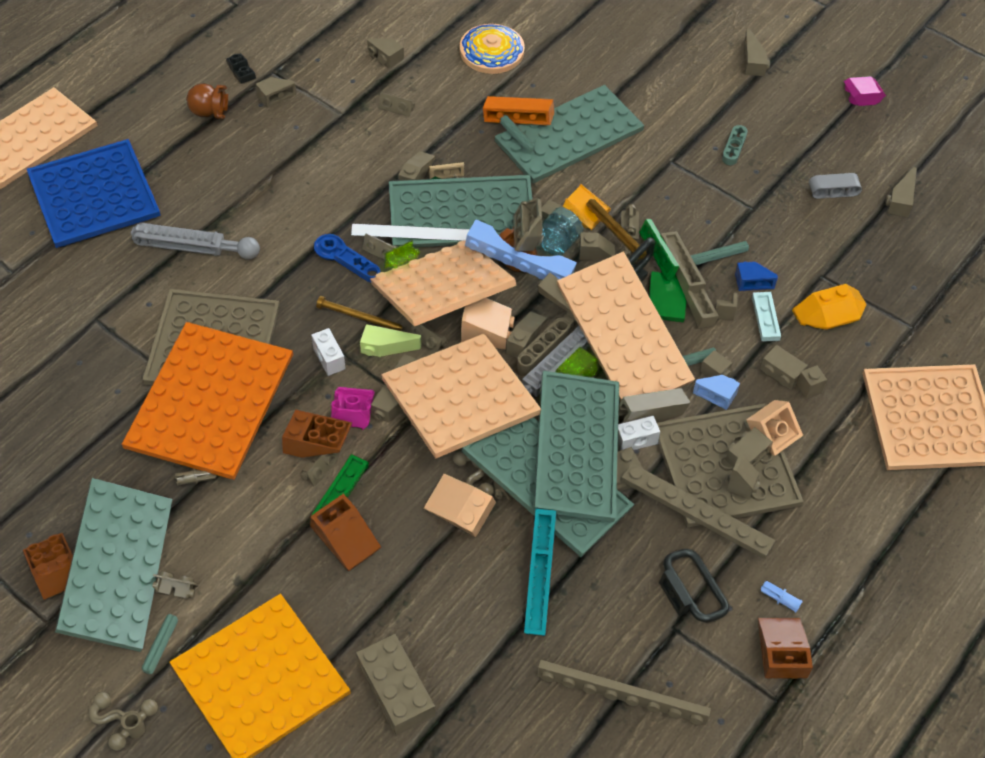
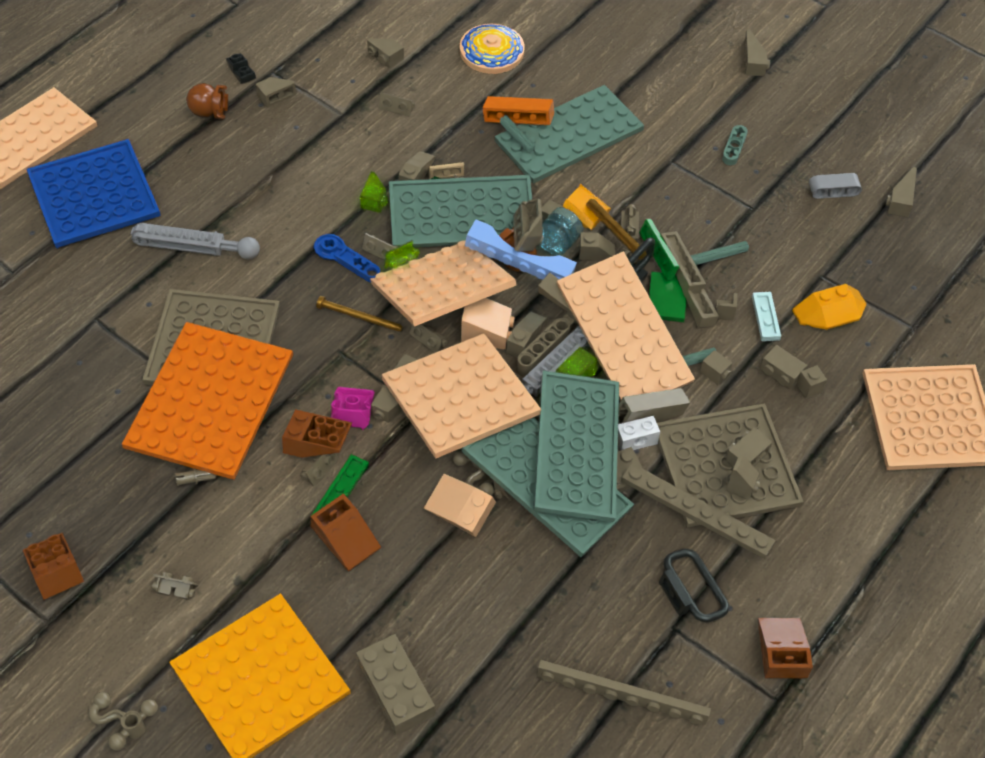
sand green plate [55,478,172,652] -> none
sand green axle [142,614,178,674] -> none
white brick [312,328,345,376] -> none
white sticker [351,224,470,241] -> none
yellowish green slope [360,324,421,357] -> none
teal slope [524,509,556,636] -> none
light blue slope [693,375,740,410] -> none
blue slope [735,262,778,291] -> none
light nougat slope [746,400,803,456] -> none
light blue axle [761,581,802,613] -> none
dark pink slope [844,77,886,106] -> none
none -> clear neon green slope [360,171,388,213]

